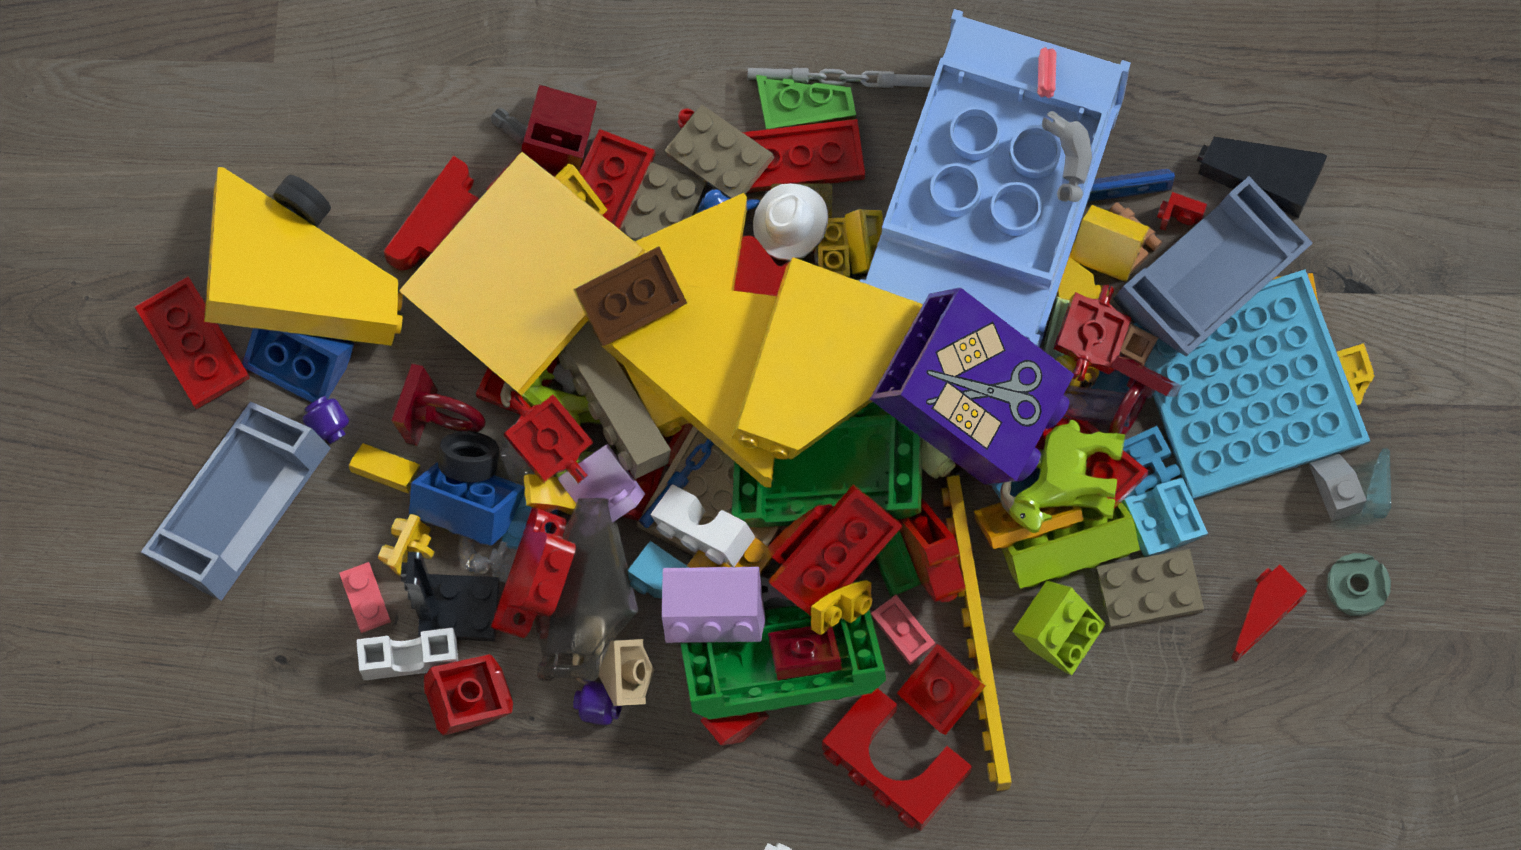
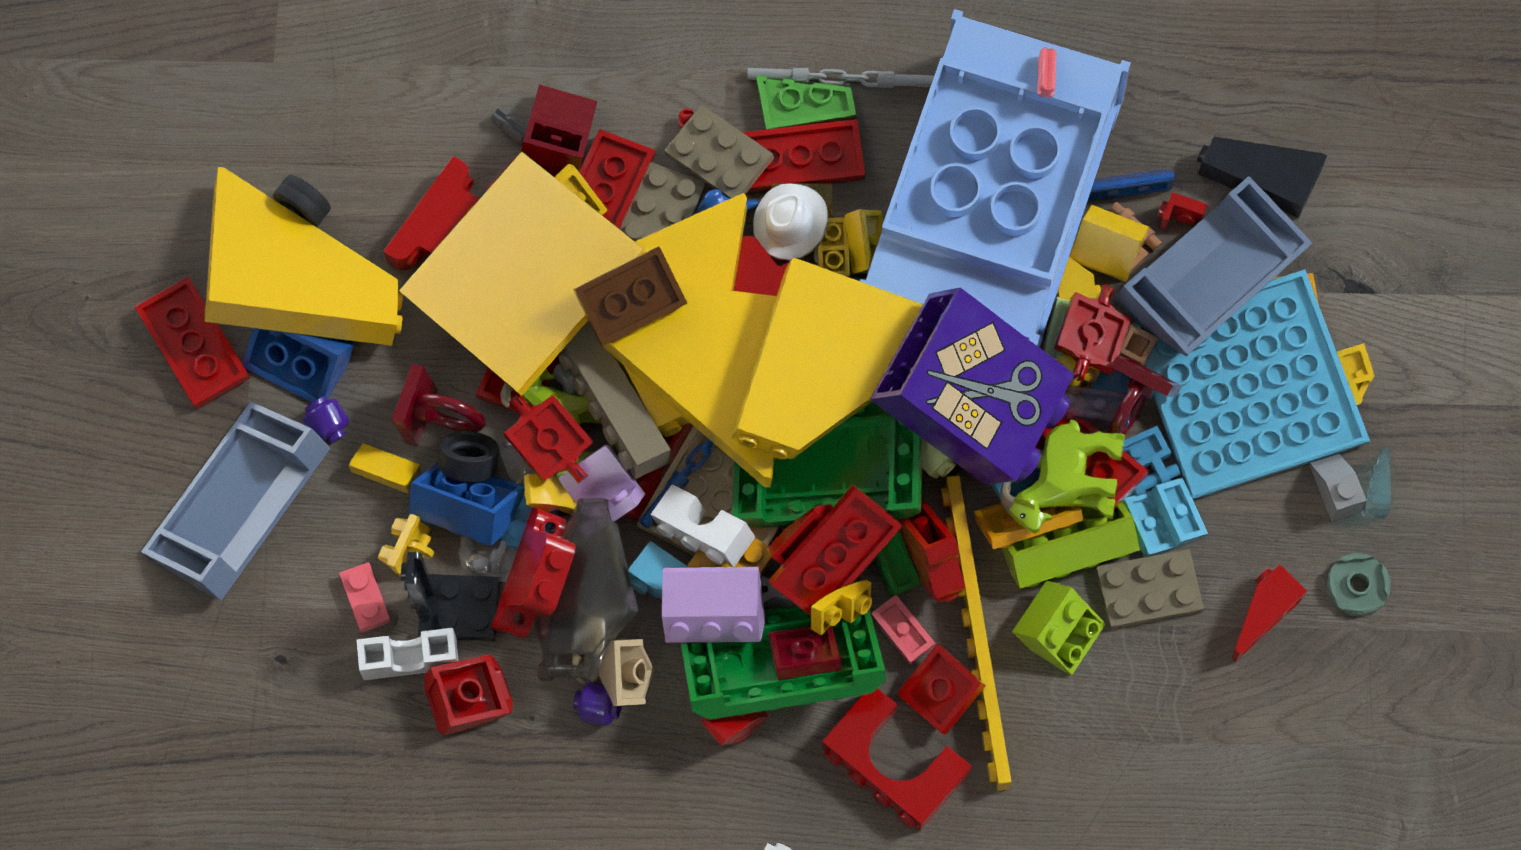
light grey arm [1042,111,1092,202] -> none

